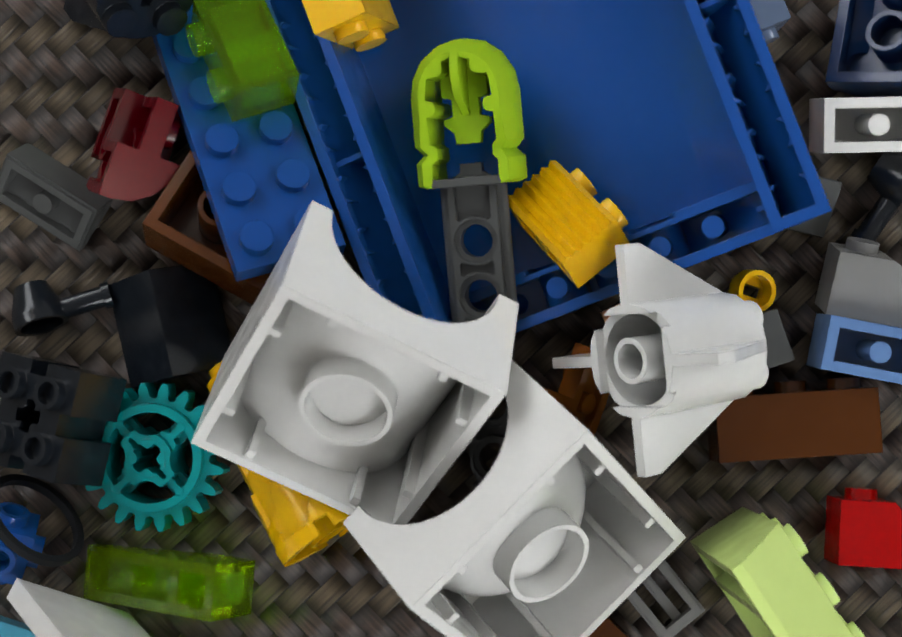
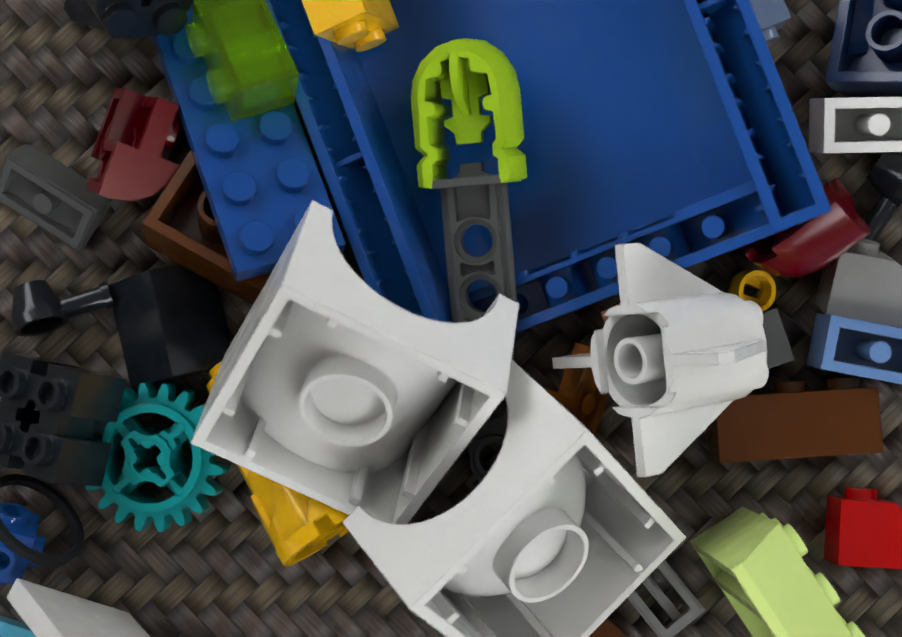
clear neon green slope [83,544,255,622] -> none
yellow brick [508,160,630,289] -> none
none -> dark red brick [740,178,871,277]

